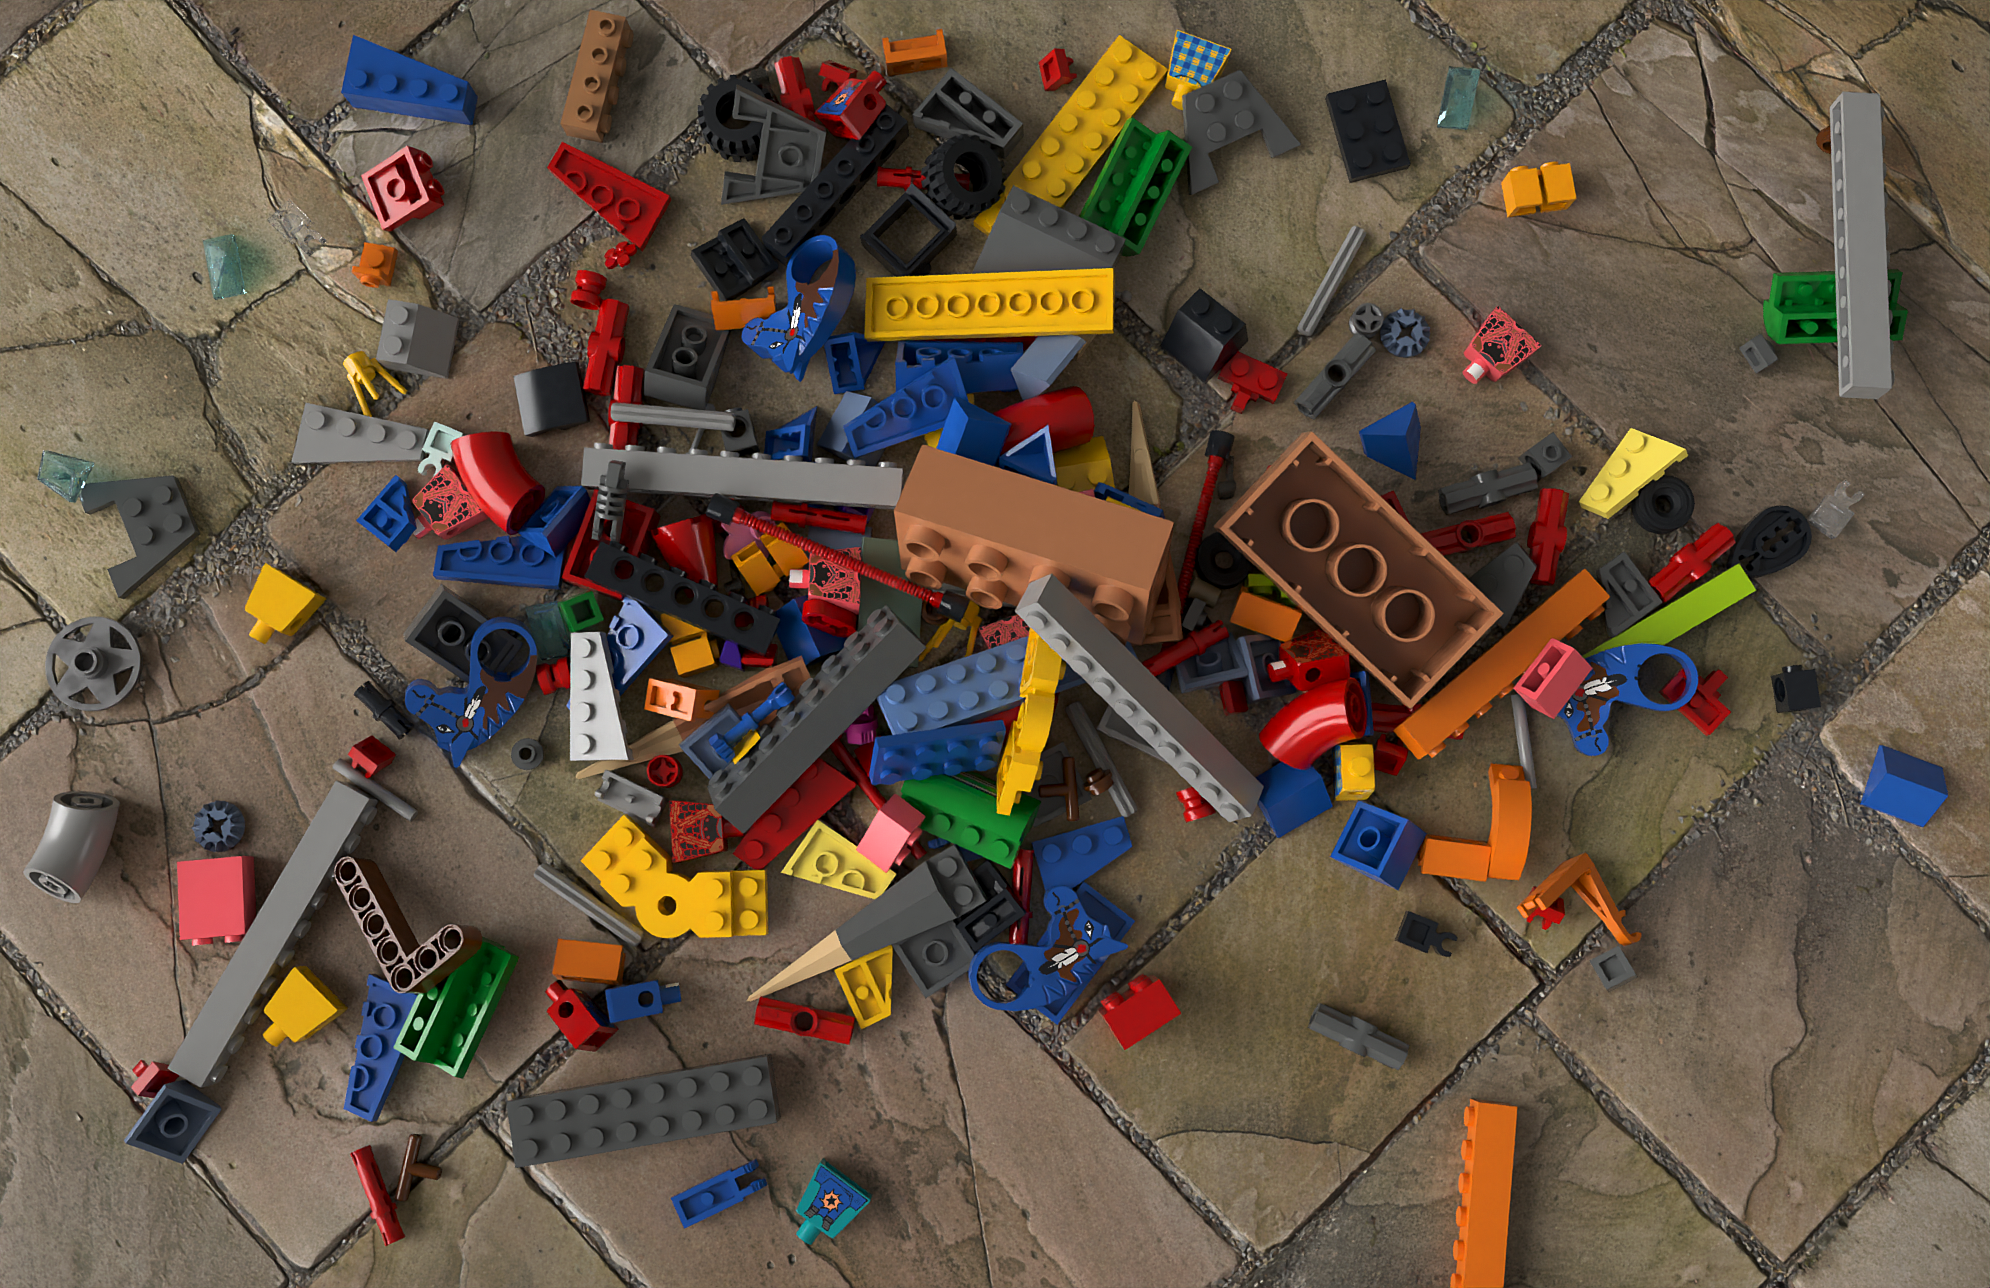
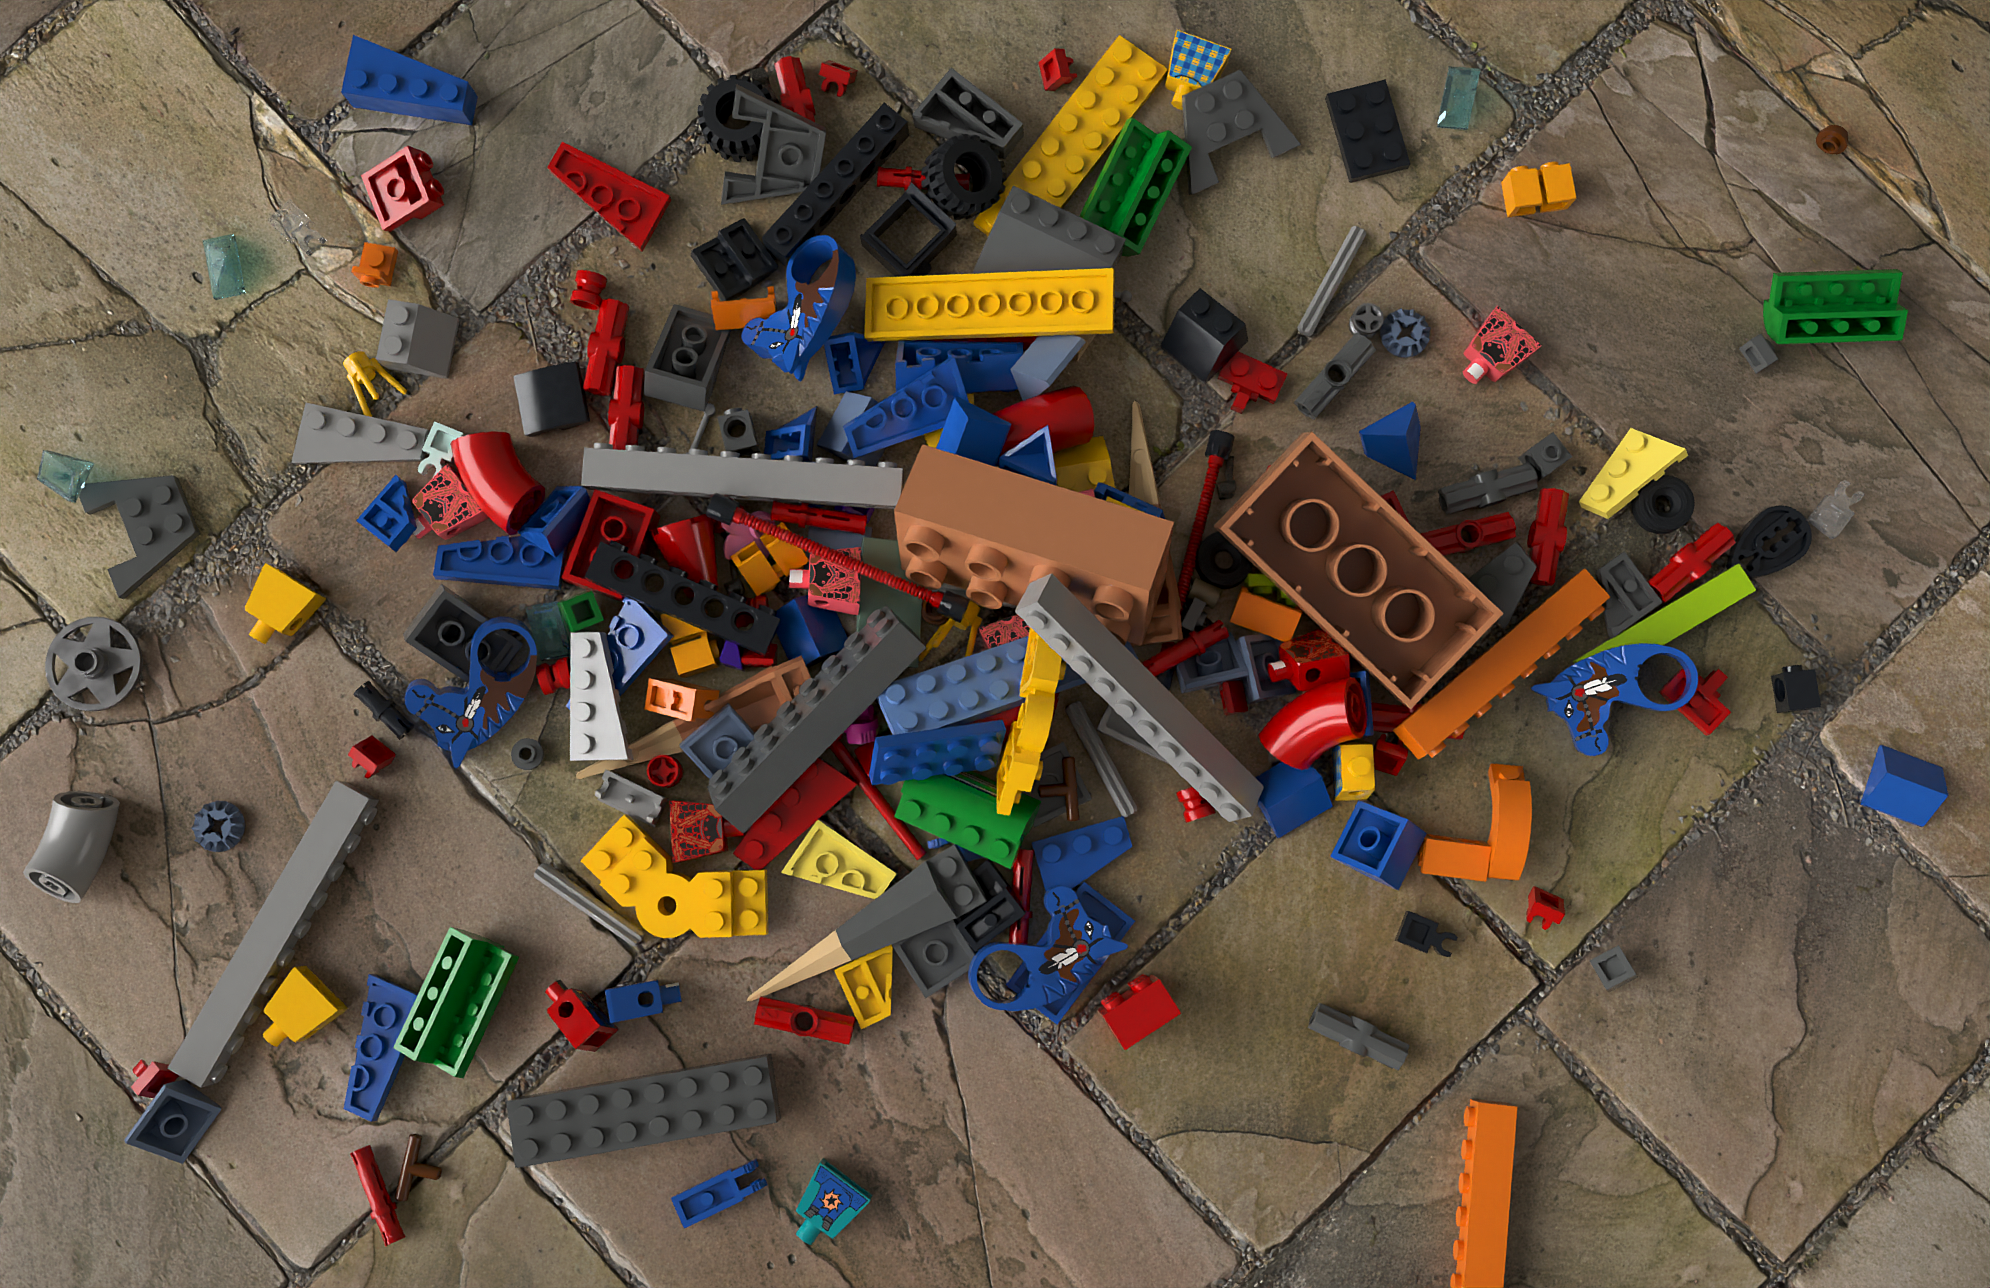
coral brick [177,856,256,946] -> none
light grey bar [333,758,418,822] -> none
reddish brown beam [334,857,483,994] -> none
orange hinge [552,939,626,986] -> none
medium nougat brick [560,9,634,143] -> none
dark grey hinge [591,460,629,543] -> none
red plant [604,241,637,269] -> none
light grey axle [610,403,736,431] -> none
blue piece [709,682,795,763] -> none
yellow sticker [732,730,760,764] -> none
red beam [802,599,857,638] -> none
red torso [814,70,887,140] -> none
coral brick [856,793,926,873] -> none
orange hinge [882,29,948,76] -> none
reddish brown plate [1083,768,1114,796] -> none
light grey bar [1511,694,1537,789] -> none
coral brick [1513,638,1593,719] -> none
orange hinge [1517,852,1642,946] -> none
light grey brick [1830,92,1895,399] -> none

